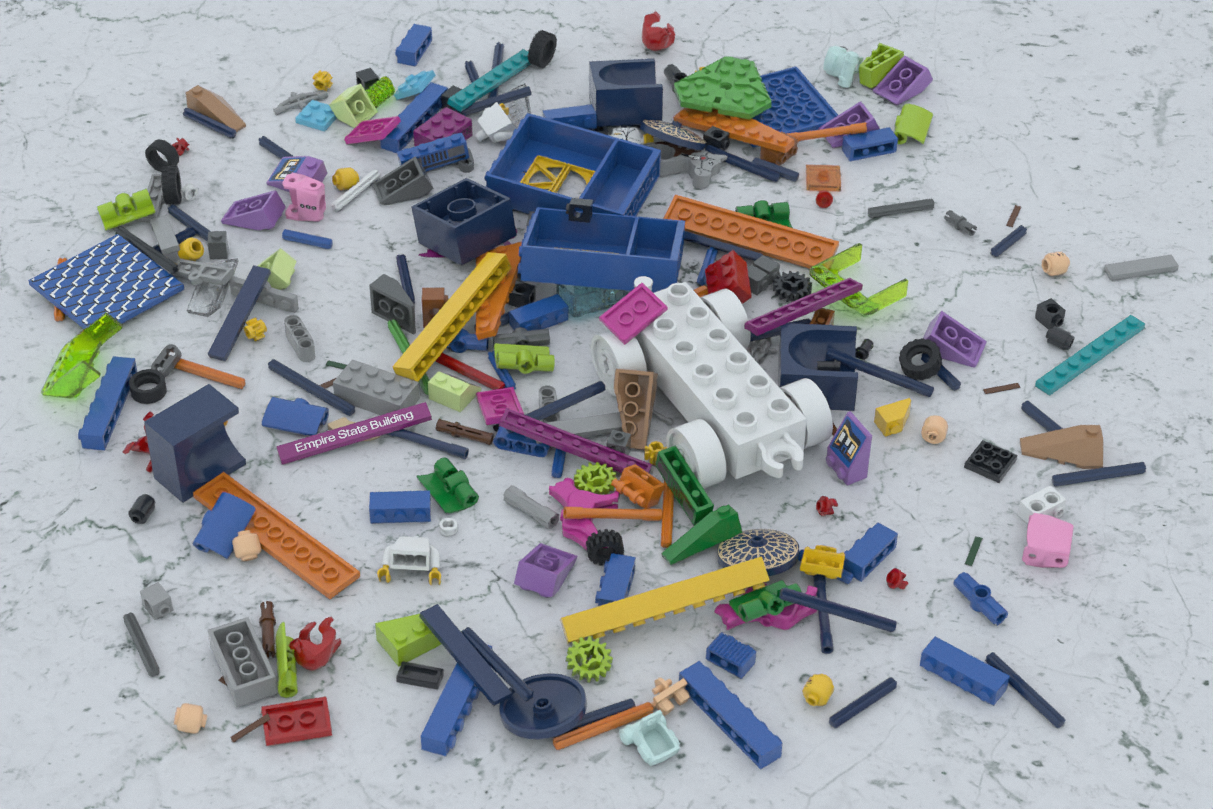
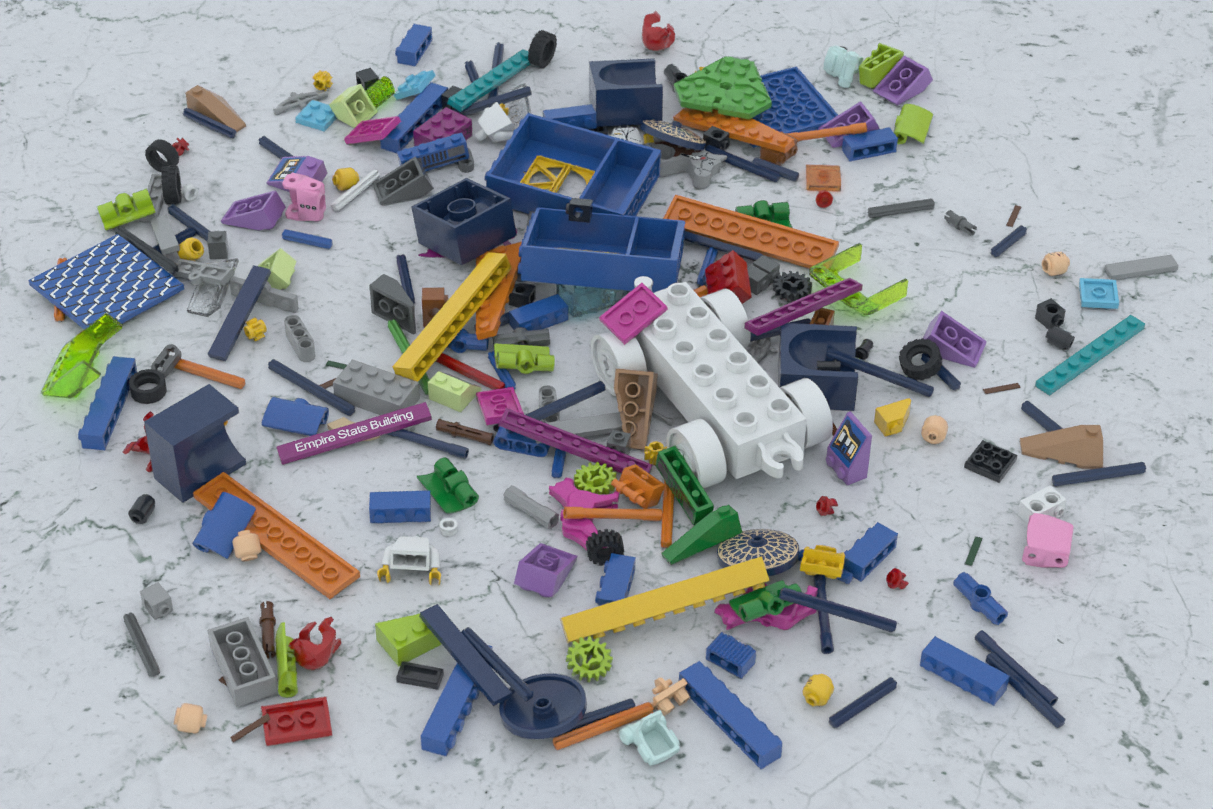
none -> dark blue piece [974,630,1058,706]
none -> medium azure plate [1079,278,1119,309]

